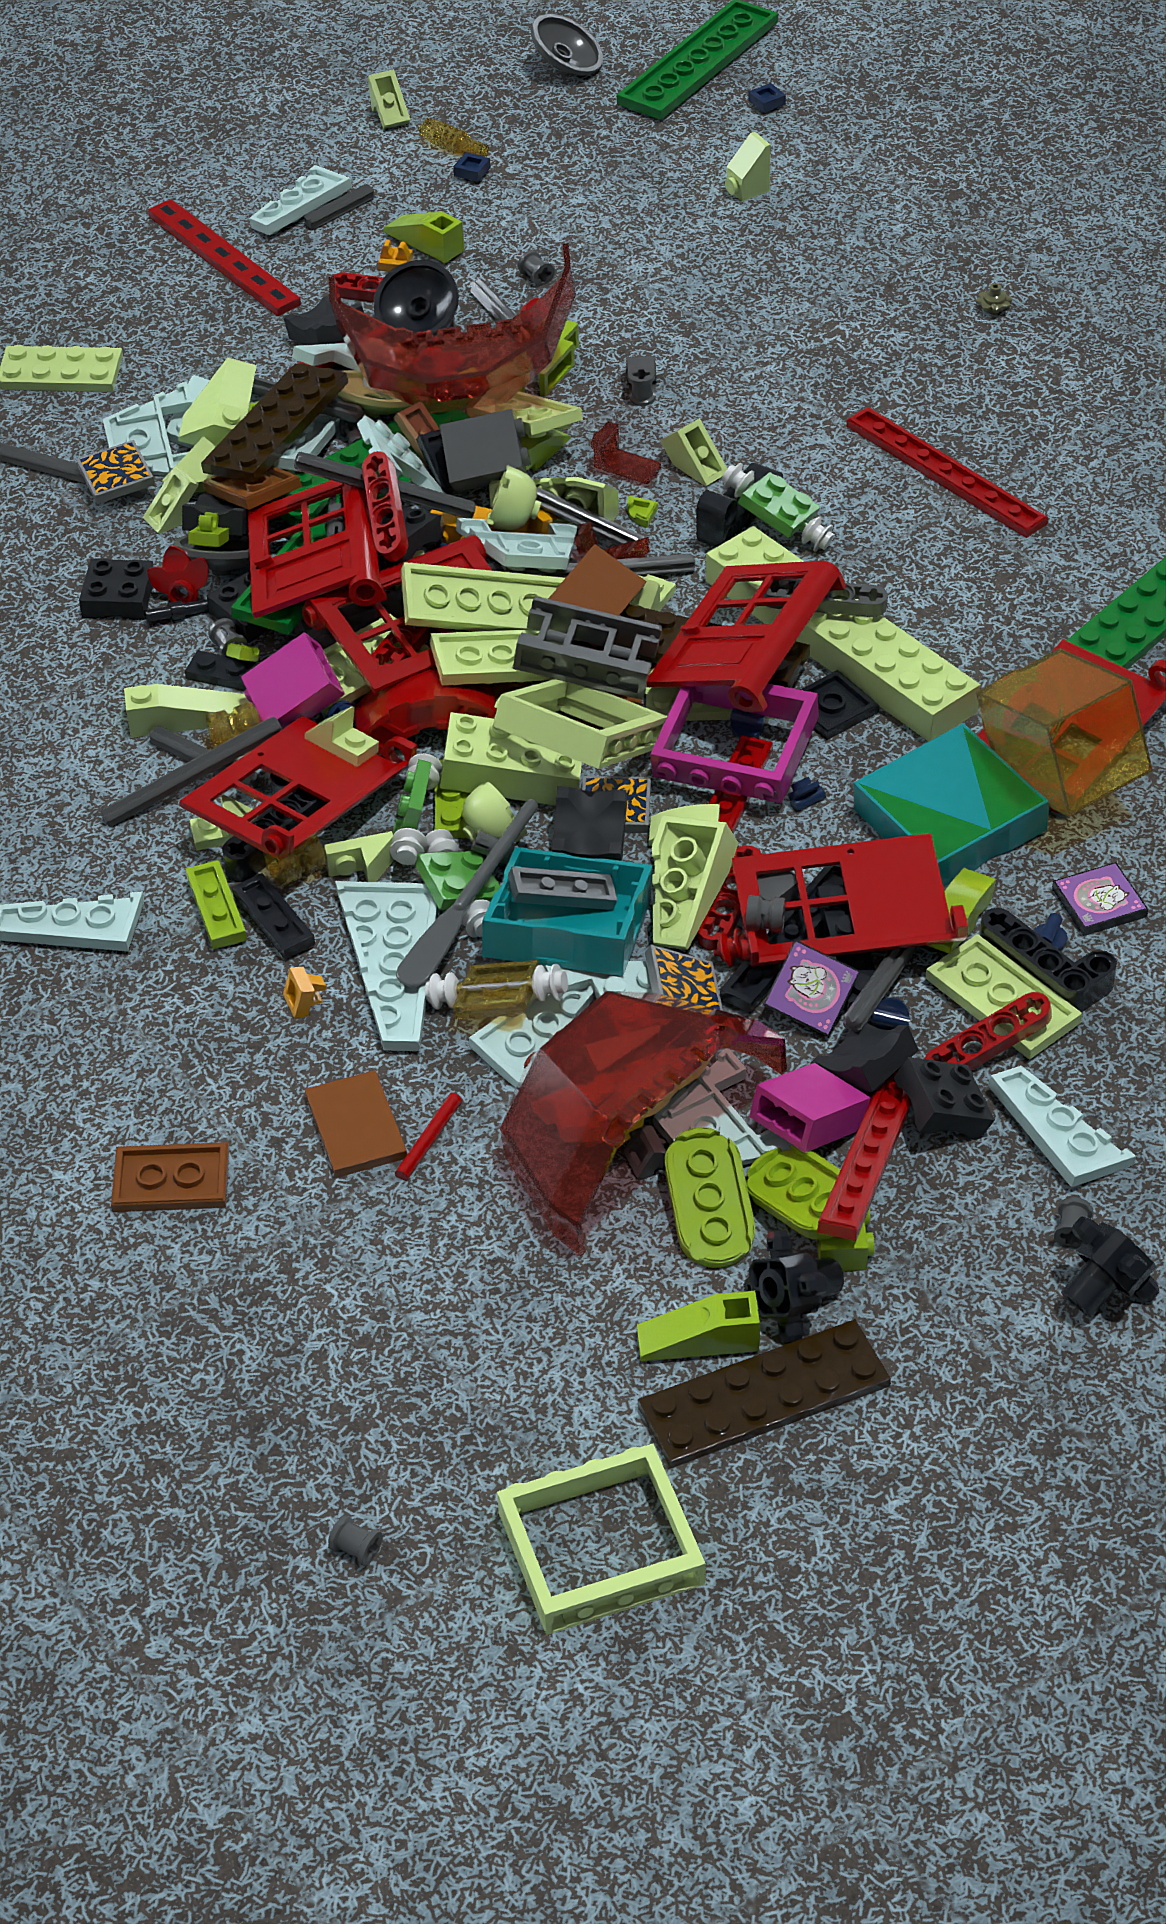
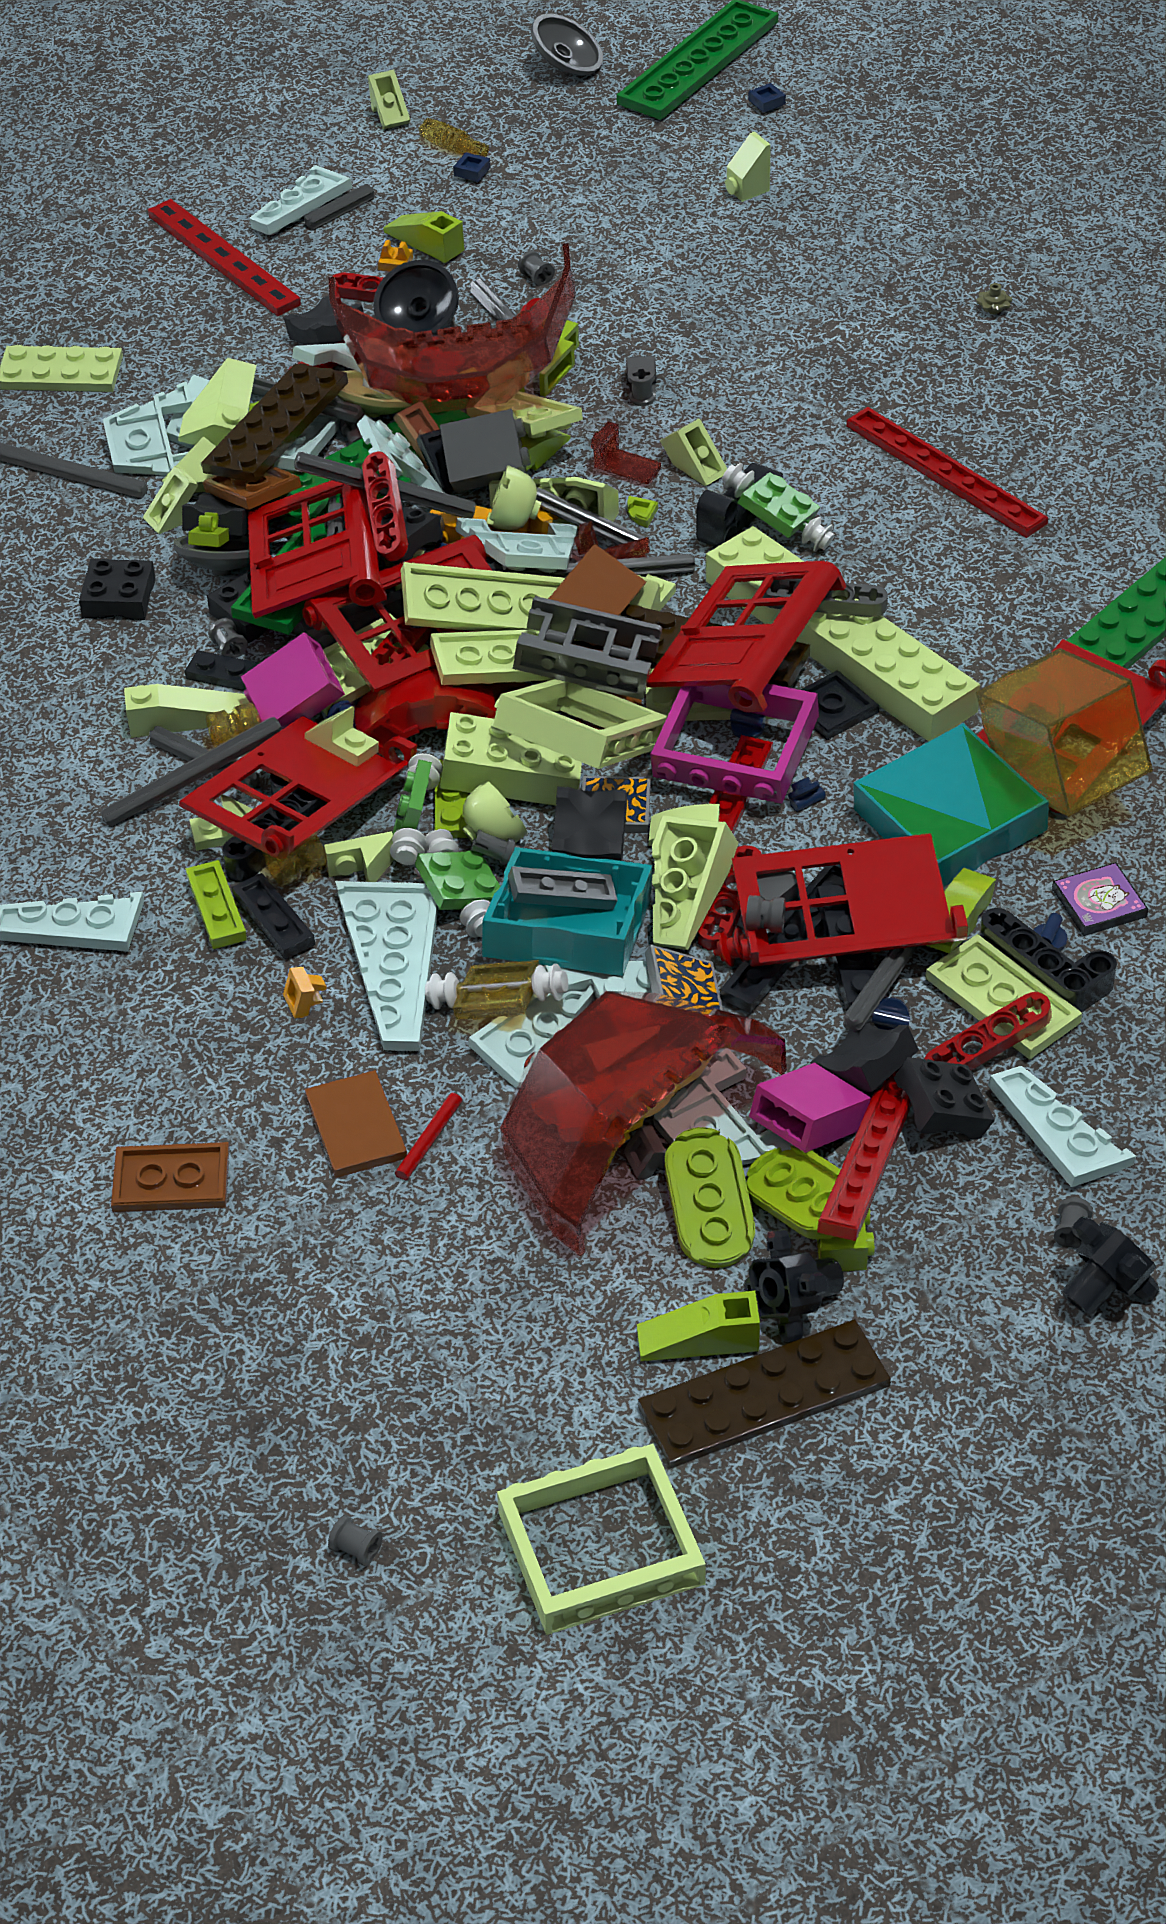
tile [76,440,155,504] -> none
black bar [144,599,209,623] -> none
red plate [147,545,209,603] -> none
lime tile [226,643,260,661] -> none
dark grey piece [396,799,538,988] -> none
tile [762,939,861,1037] -> none

